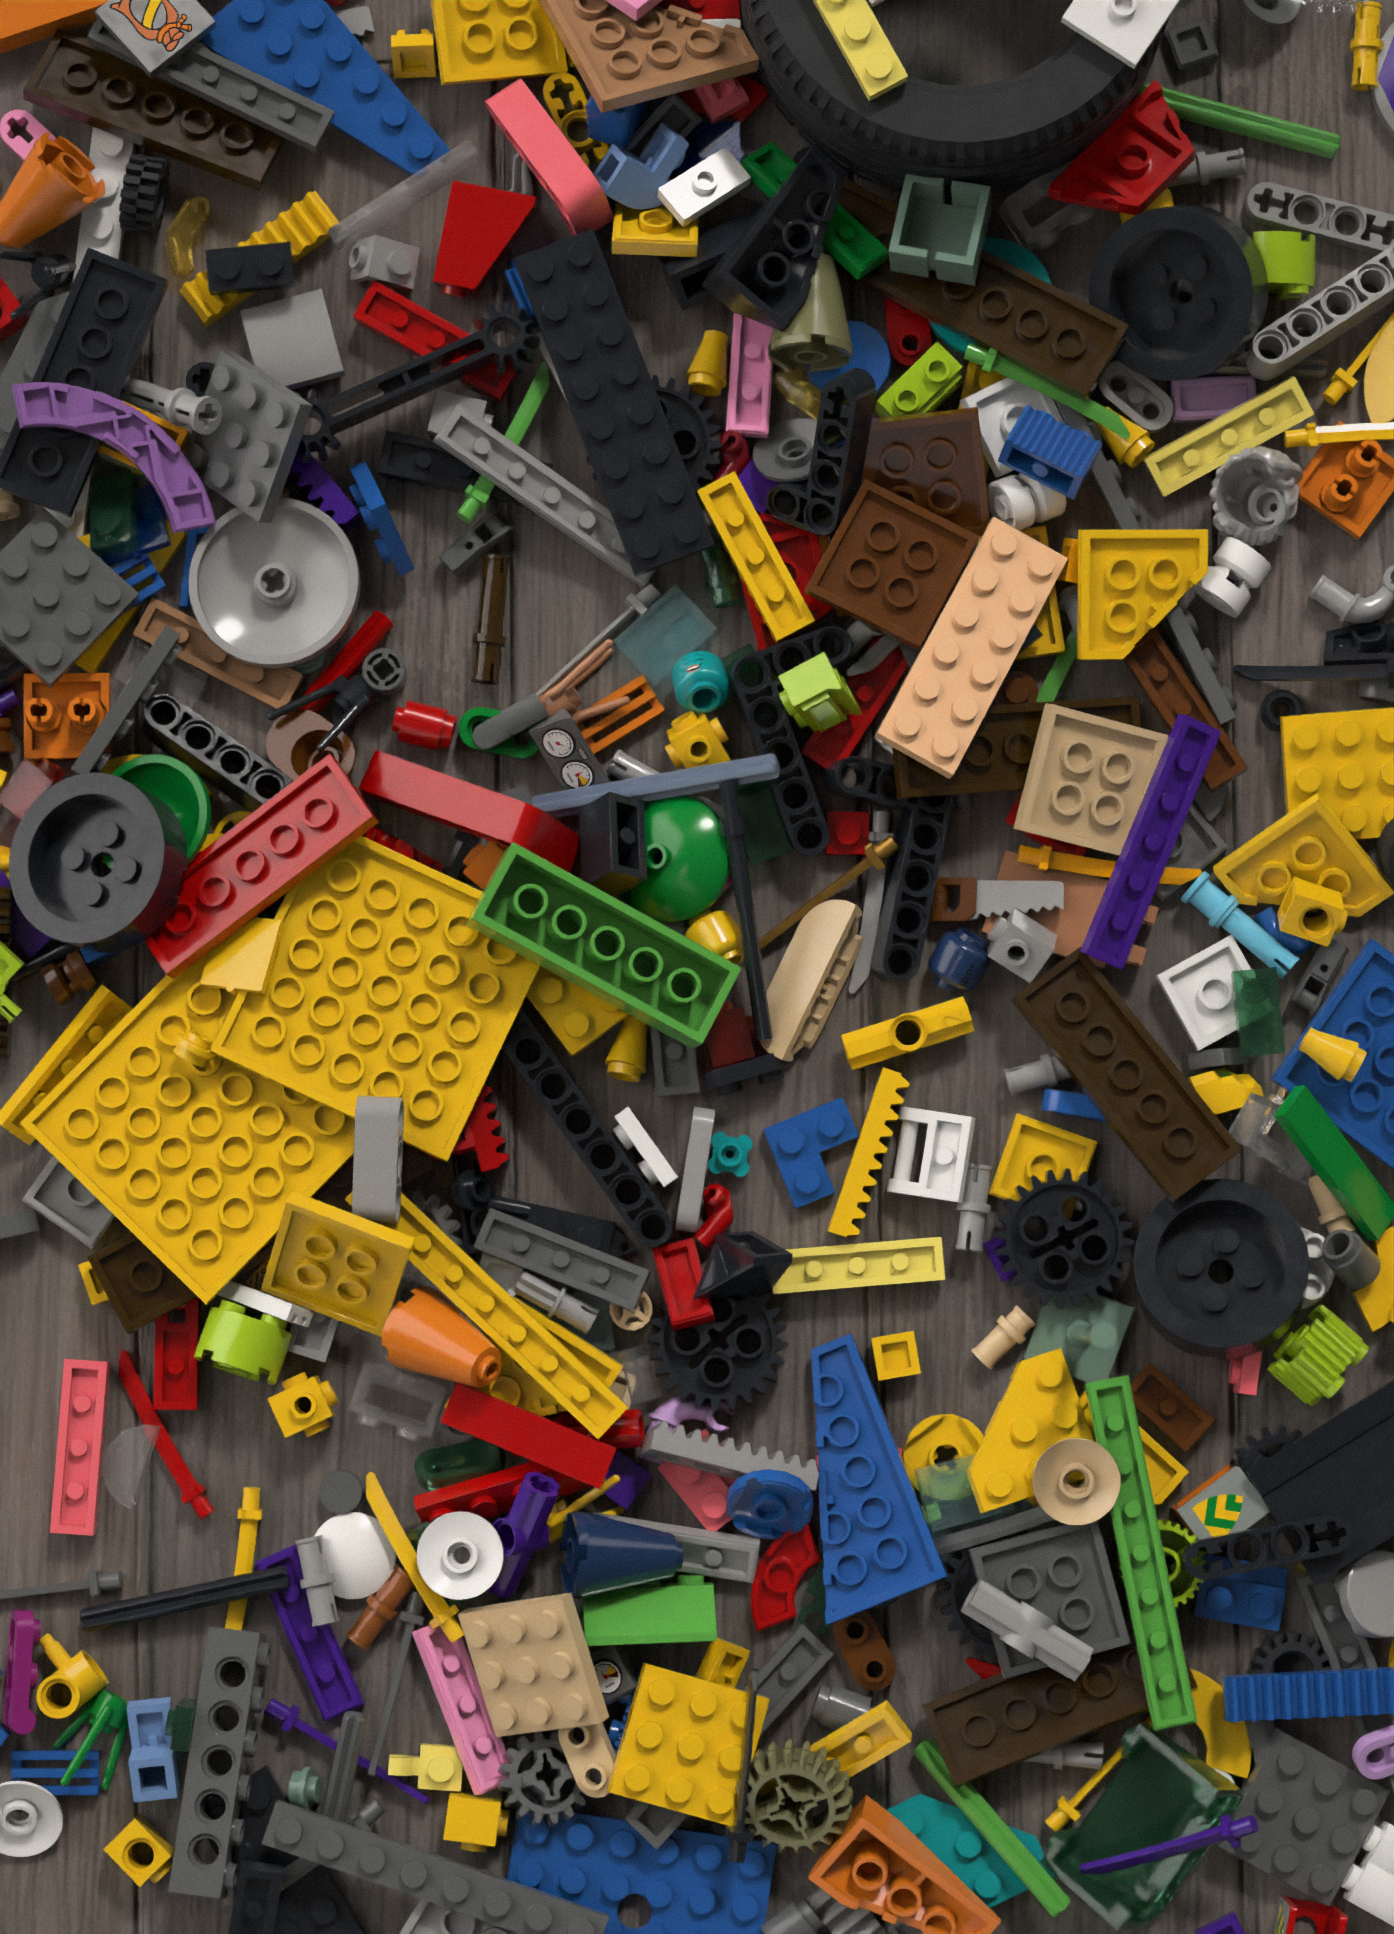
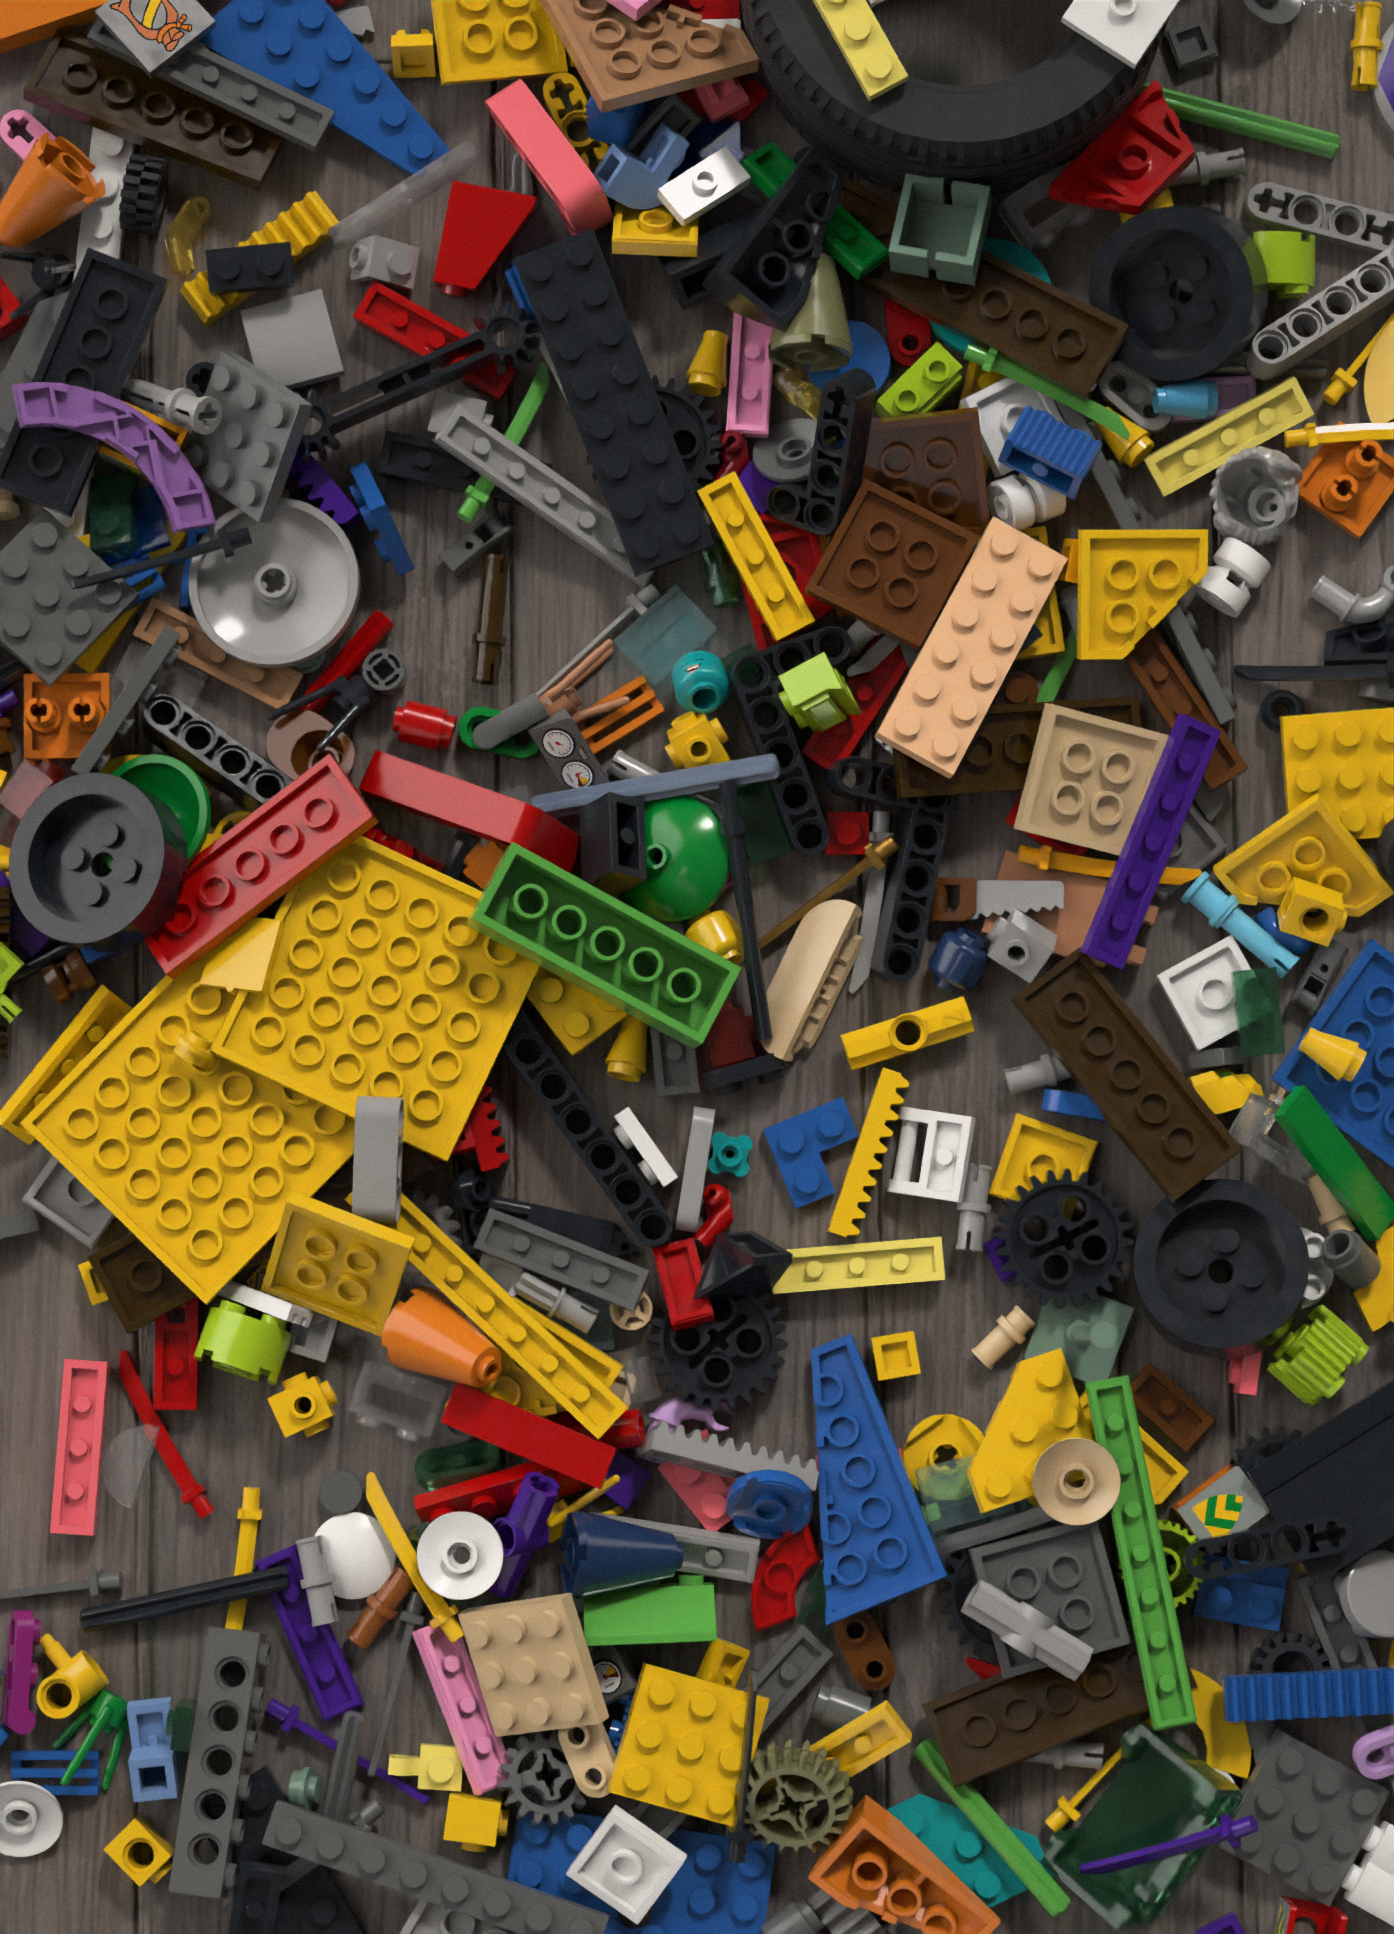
none -> black sword [70,527,253,590]
none -> white plate [566,1805,687,1925]
none -> dark azure cone [1152,377,1218,420]

